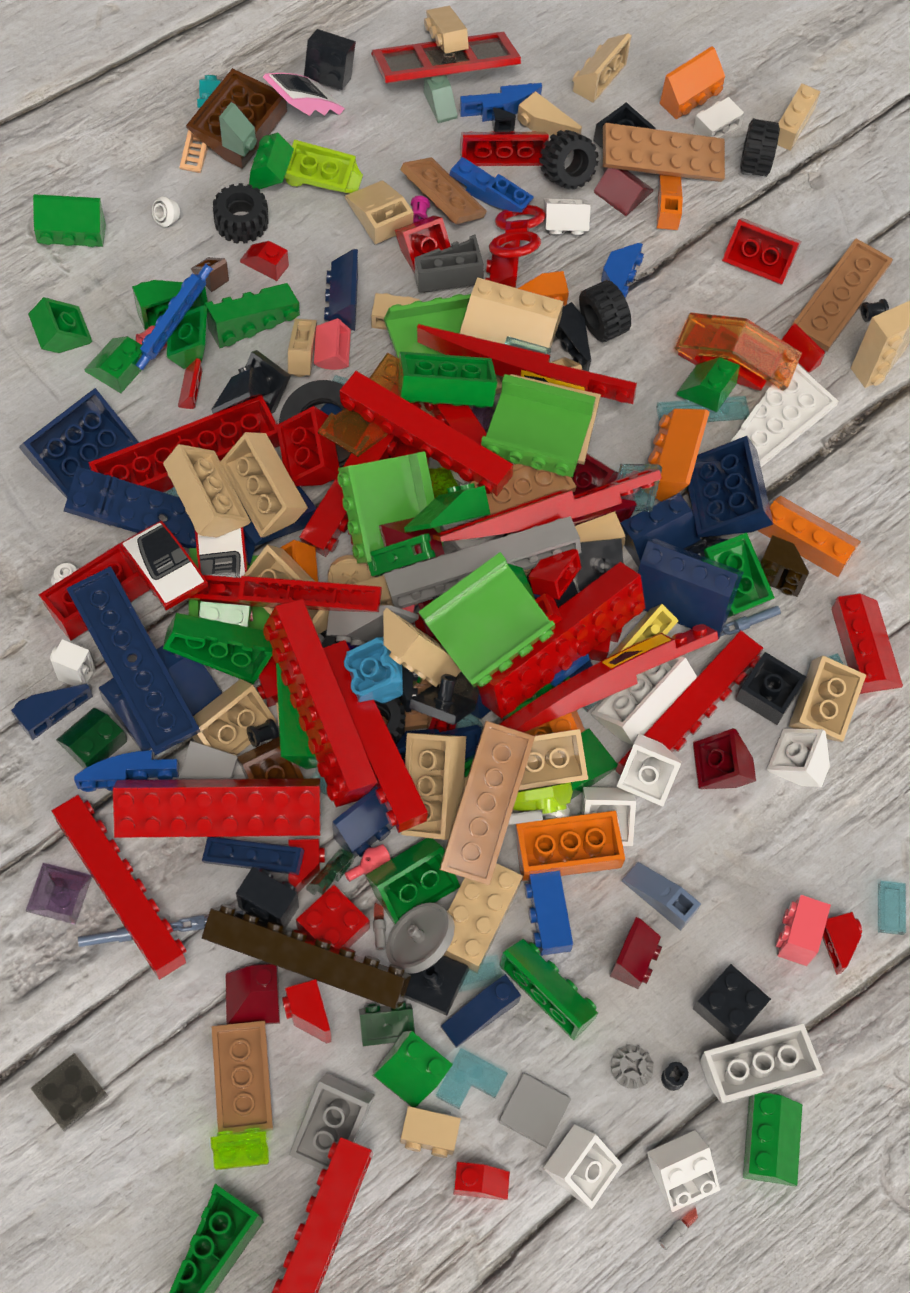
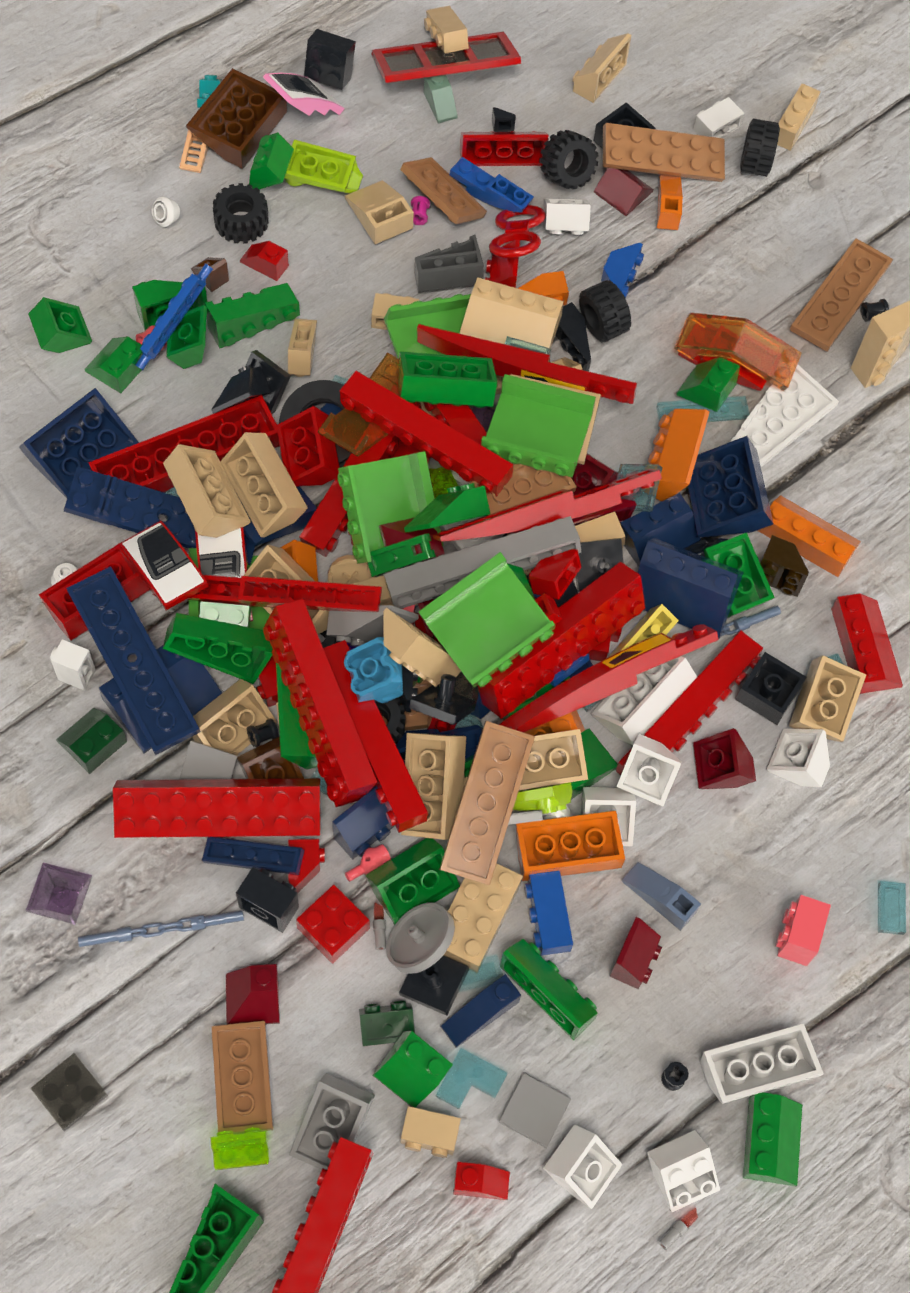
dark blue slope [11,684,93,741] -> none
green slope [33,194,106,247] -> none
red brick [51,795,187,980] -> none
blue slope [74,750,179,792] -> none
red slope [178,358,203,409] -> none
dark brown brick [201,904,411,1009] -> none
sand green slope [219,102,257,157] -> none
red slope [282,979,332,1044] -> none
slope [306,849,354,895] -> none
coral brick [314,318,351,370] -> none
dark blue slope [324,249,358,331] -> none
red slope [395,215,451,274] -> none
blue slope [459,83,542,122] -> none
tan slope [517,91,582,136] -> none
light grey gear [611,1045,654,1089] -> none
orange slope [660,46,725,119] -> none
black brick [693,964,771,1044] -> none
red slope [722,218,802,284] -> none
red slope [780,323,825,373] -> none
red slope [822,912,862,975] -> none

